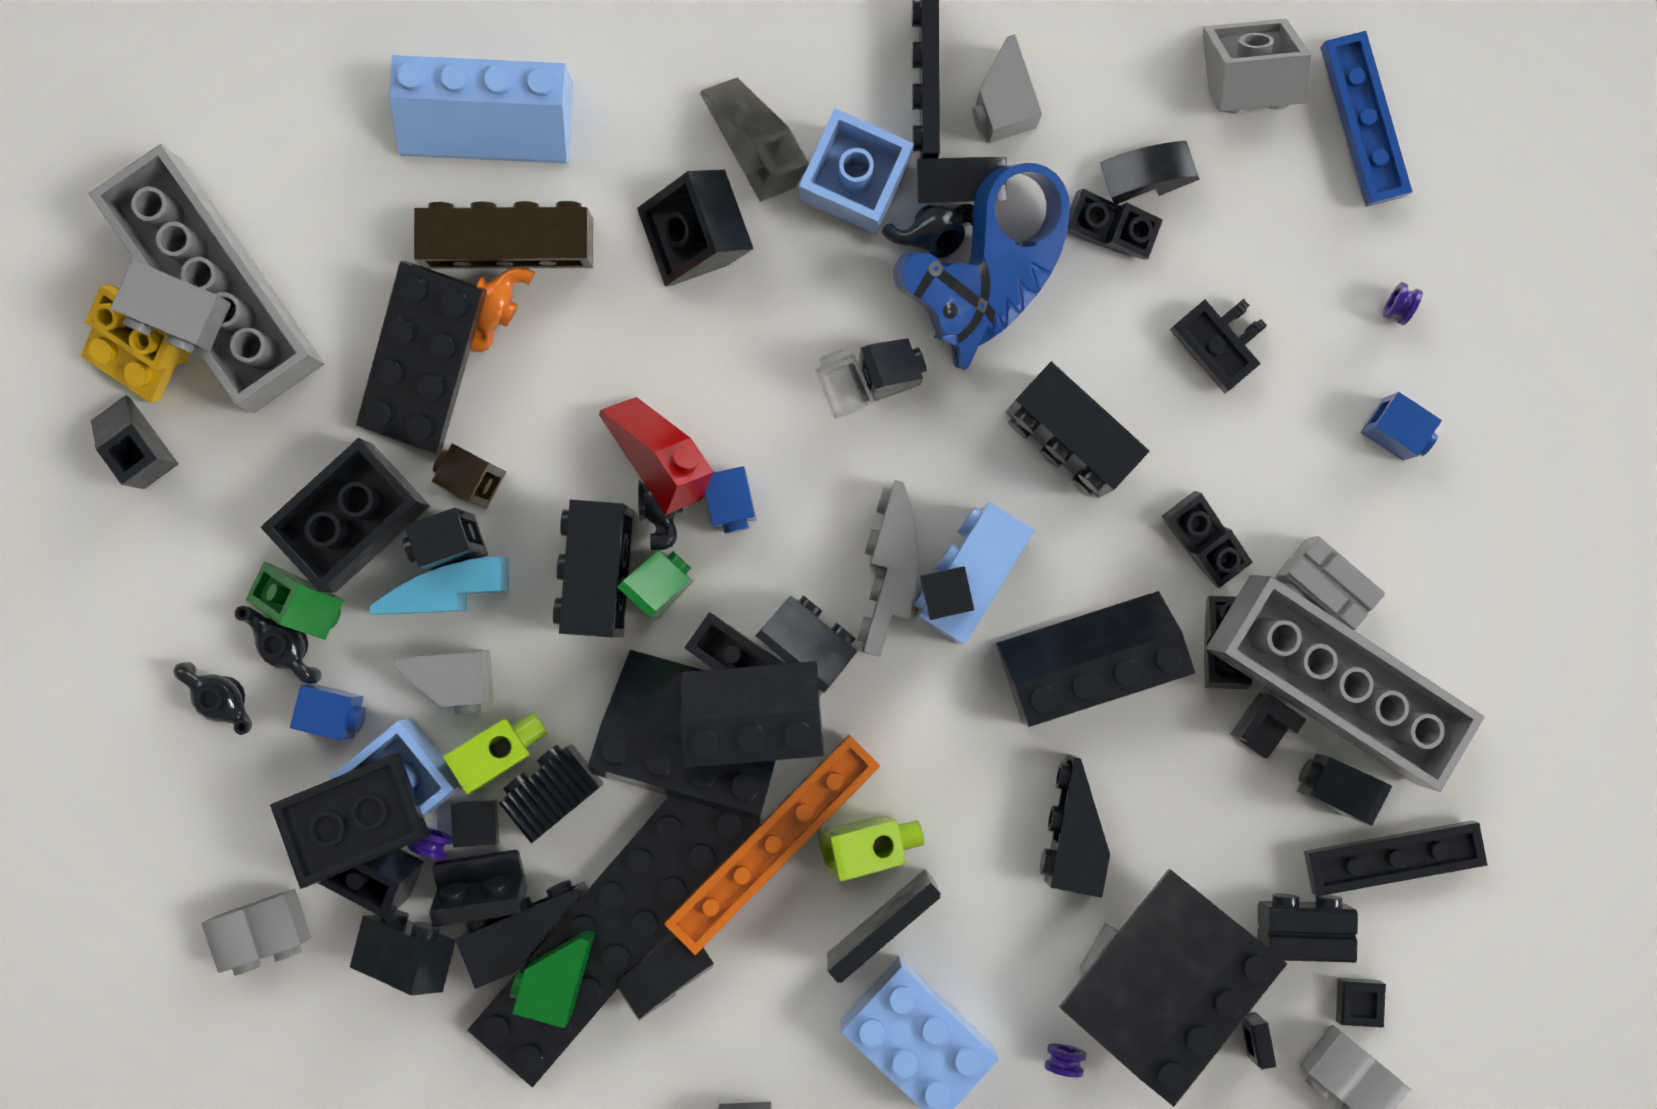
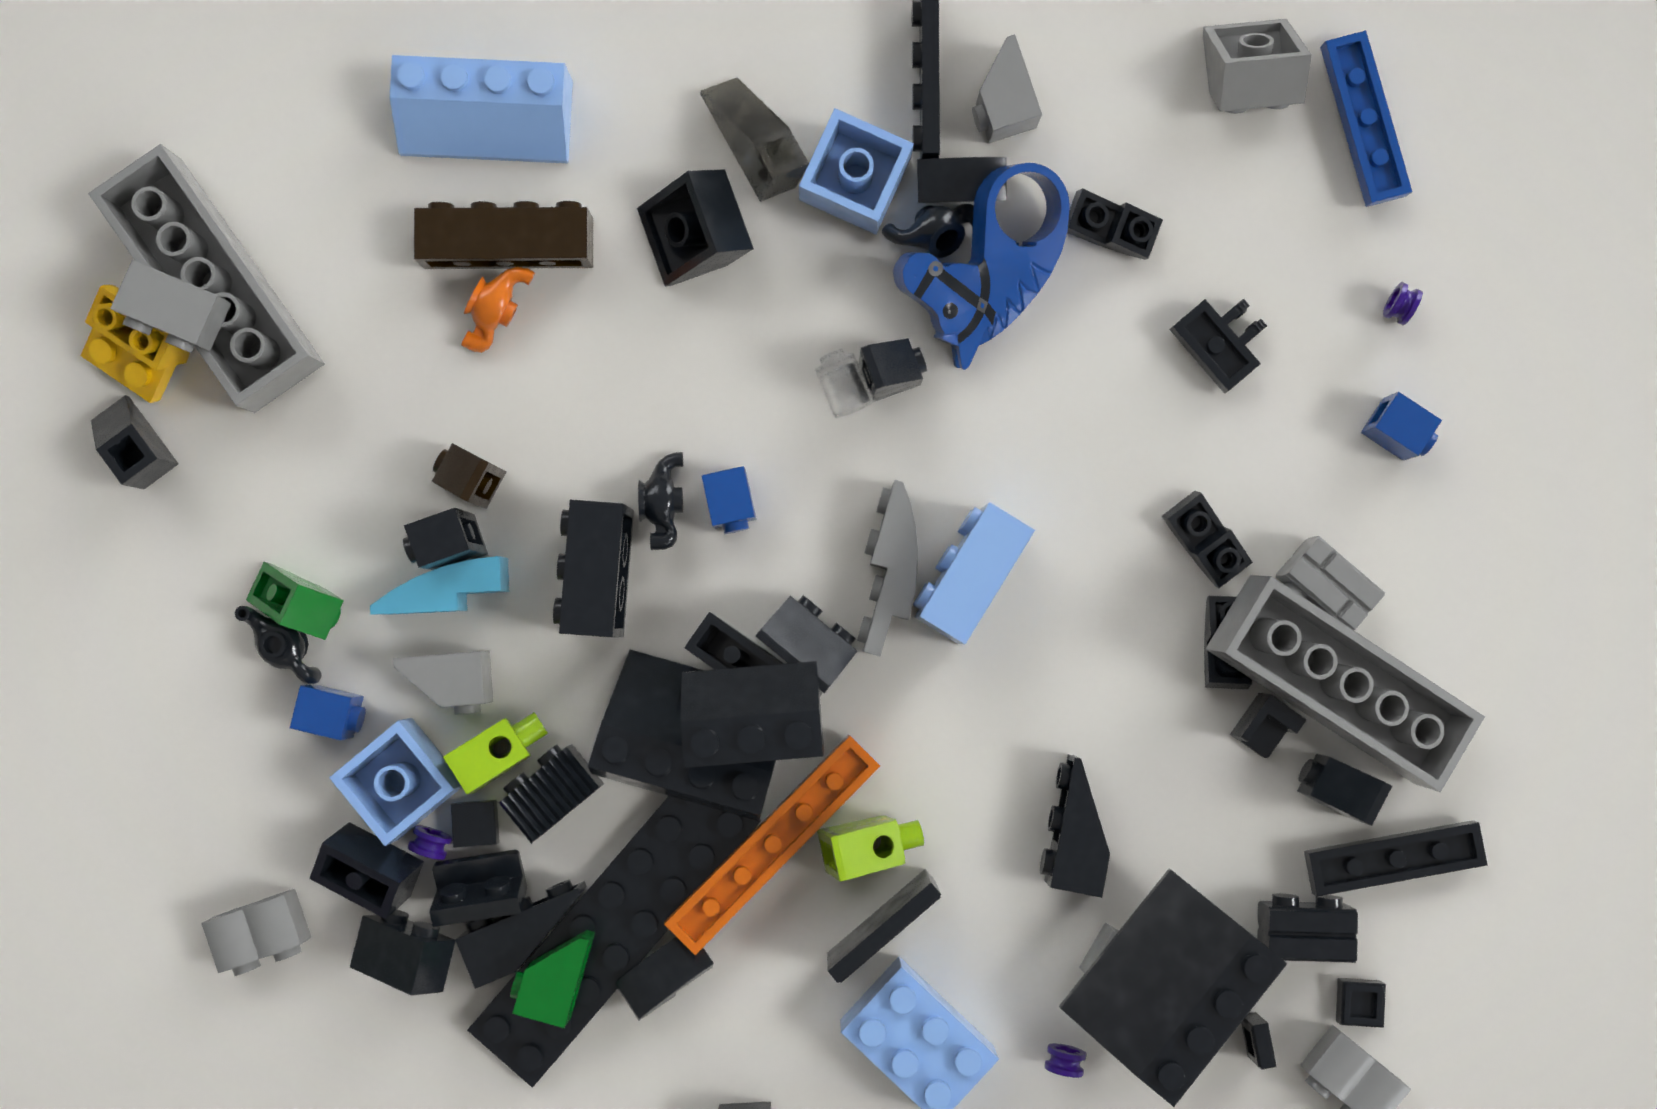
black piece [173,662,252,735] -> none
black brick [260,438,430,593] -> none
black tile [270,753,430,889] -> none
black plate [356,261,487,454] -> none
red slope [599,397,714,515] -> none
slope [617,550,694,618] -> none
black tile [920,566,975,620] -> none
black slope [996,591,1196,727] -> none
black brick [1005,361,1150,498] -> none
black slope [1100,140,1200,205] -> none

